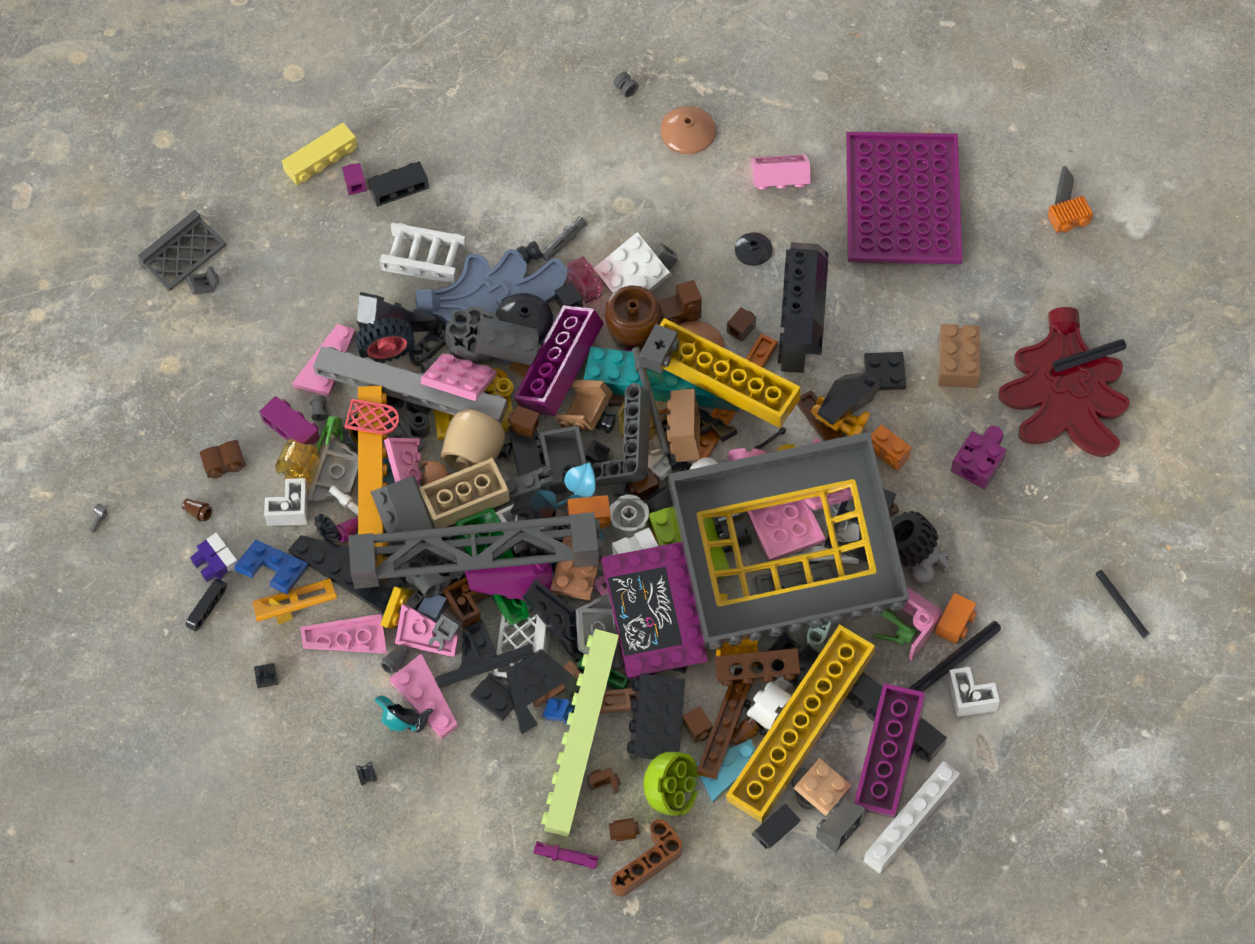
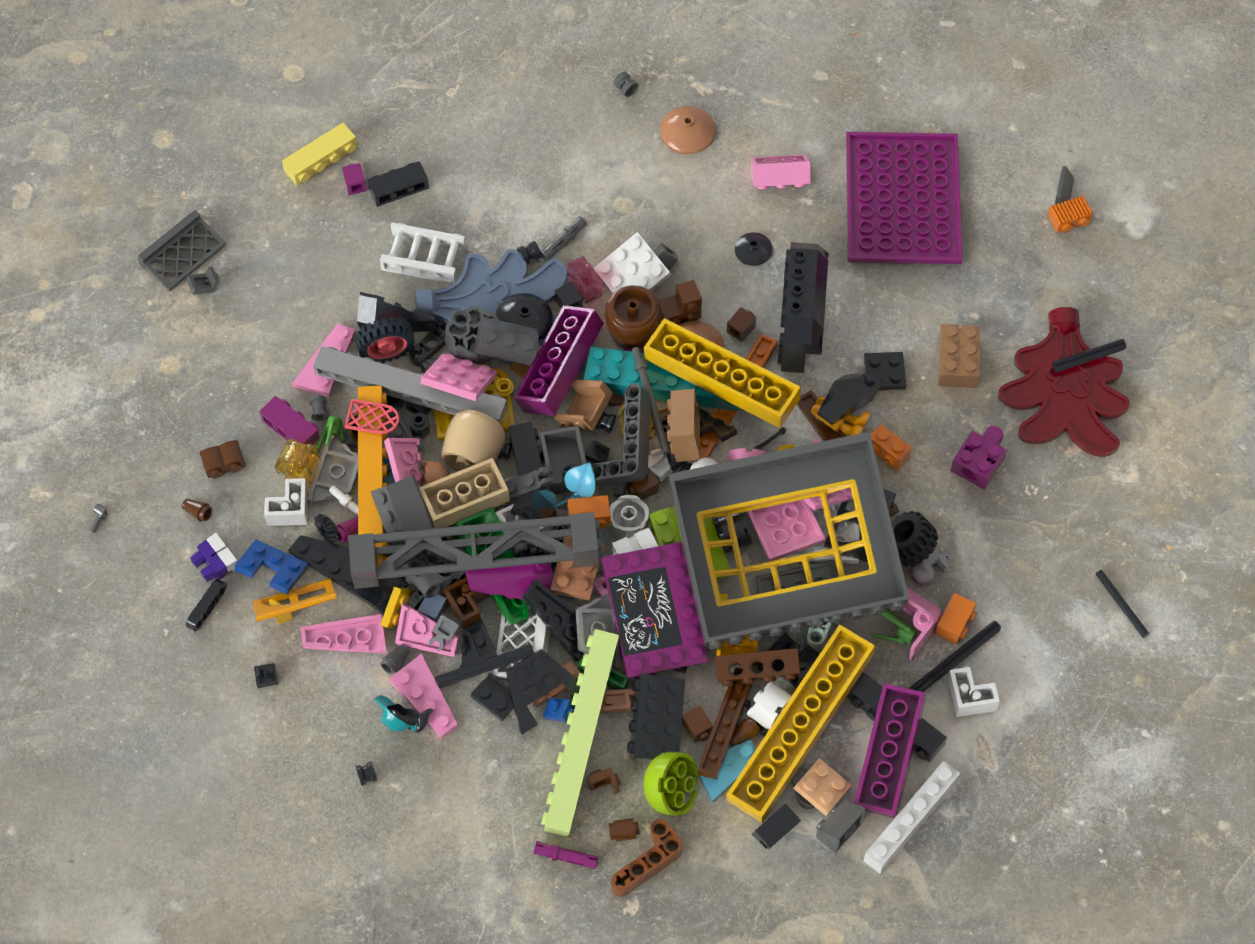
reddish brown brick [508,406,540,439] -> none
dark grey brick [639,324,680,373] -> none
black tyre [643,484,673,514] -> none

